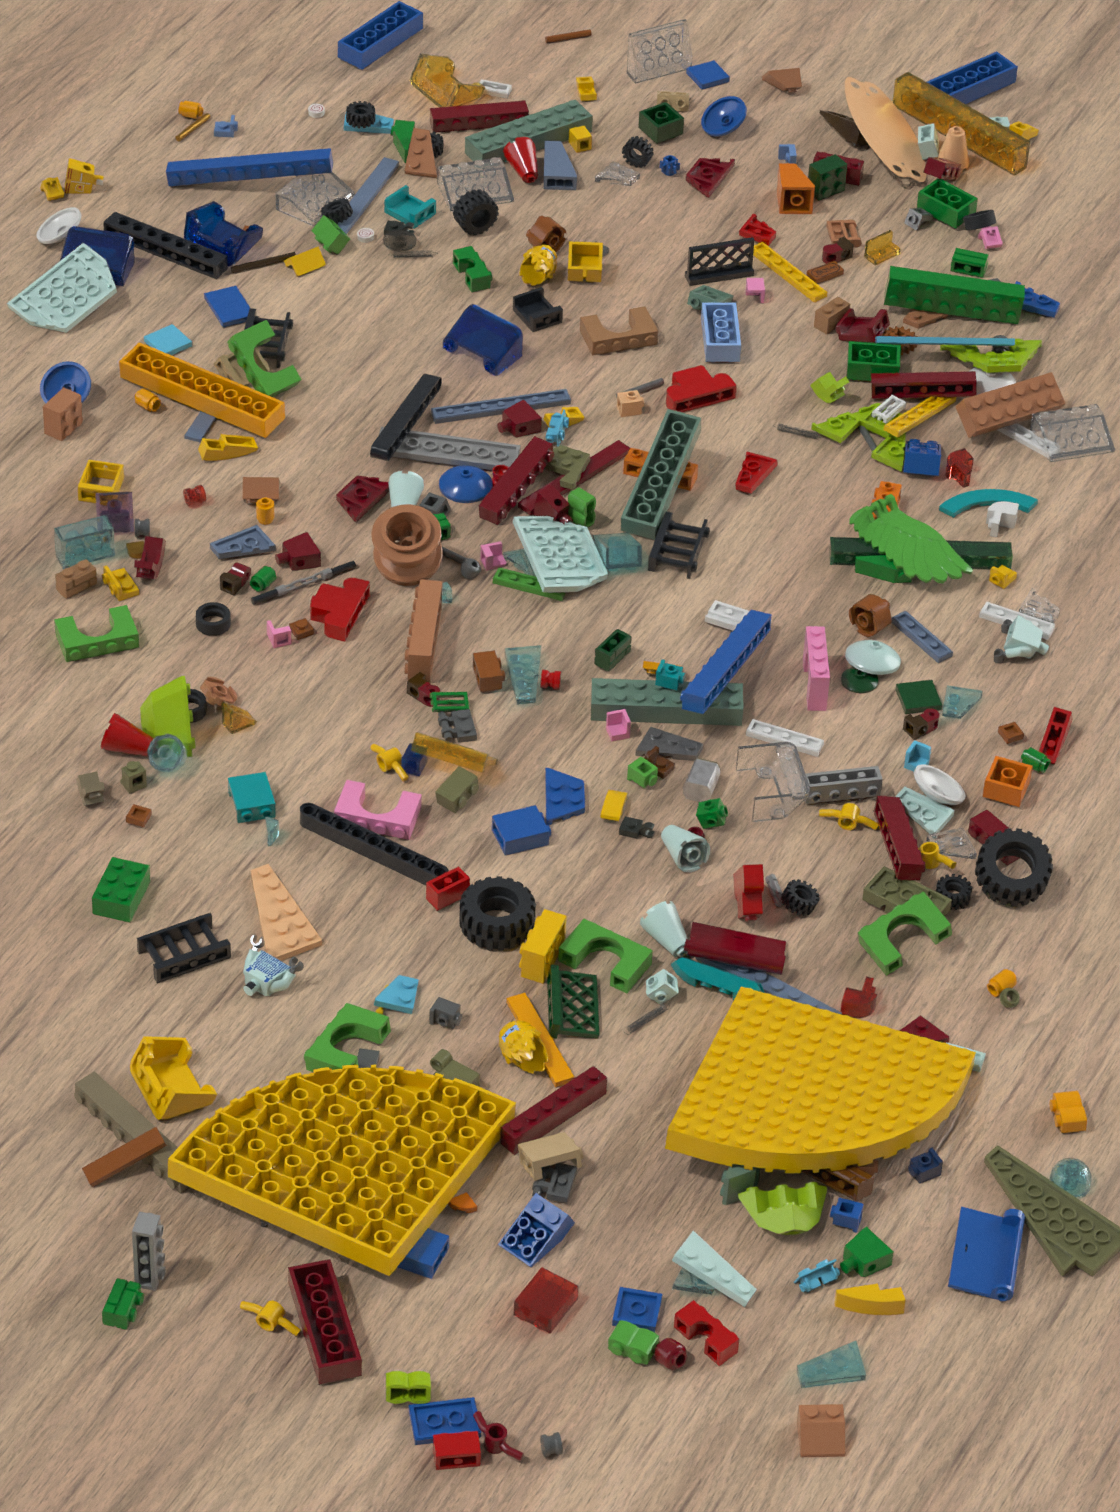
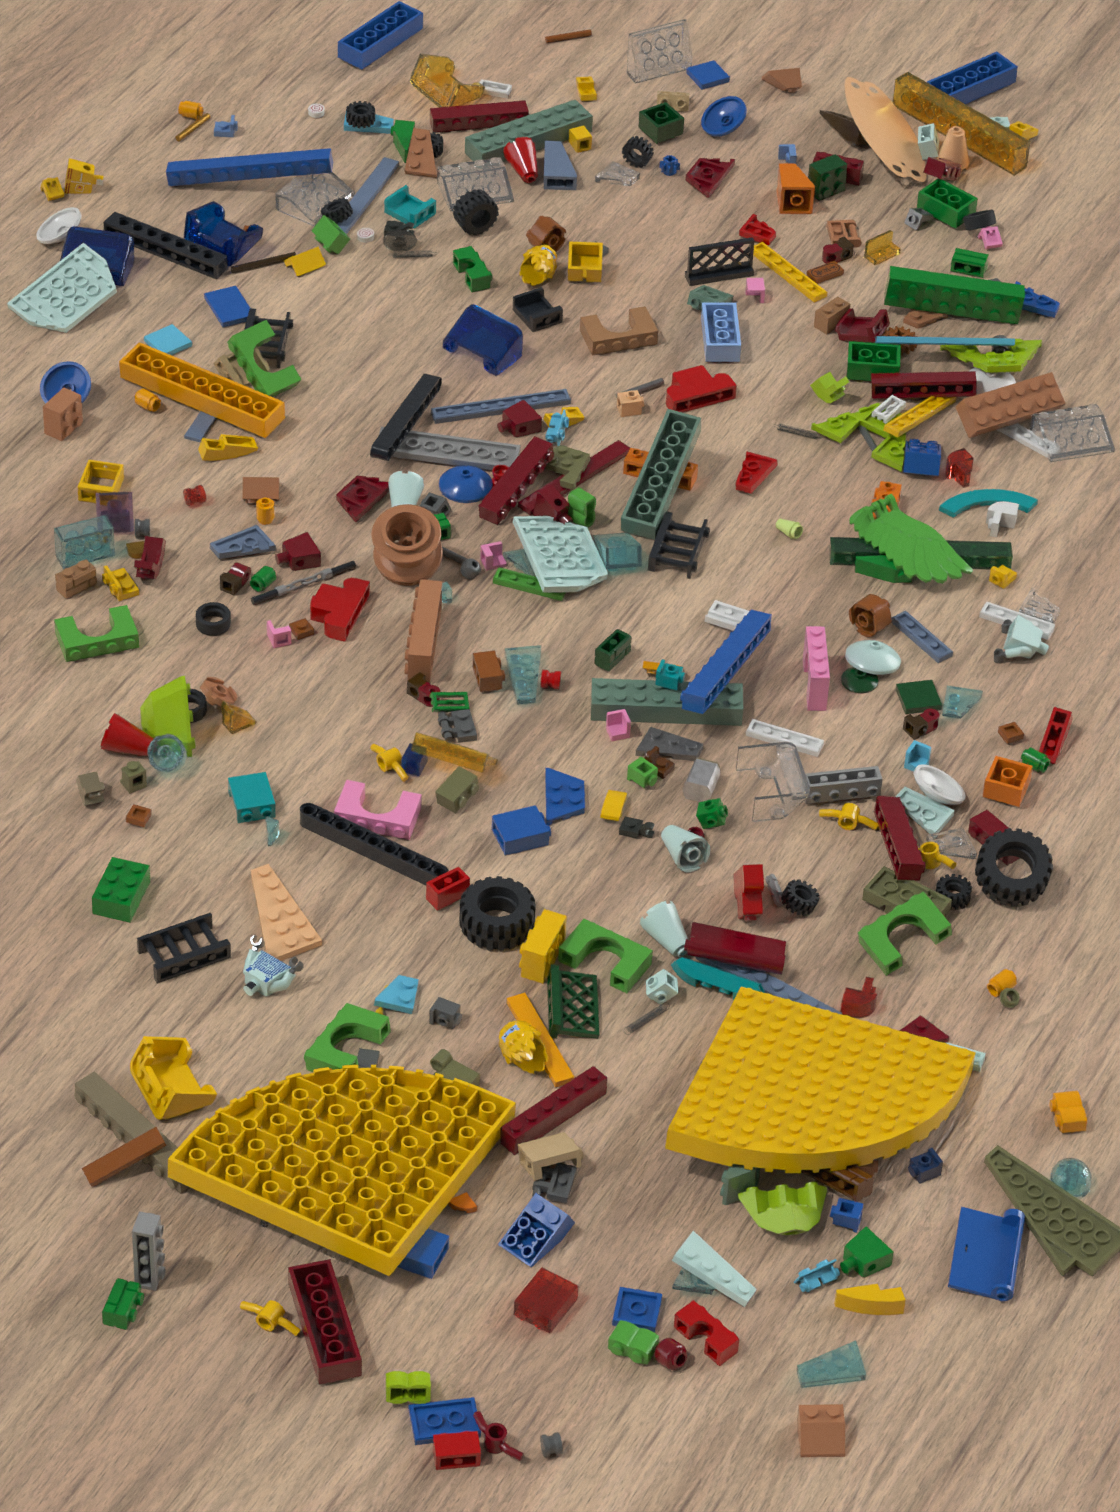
none -> yellowish green cone [776,518,803,539]

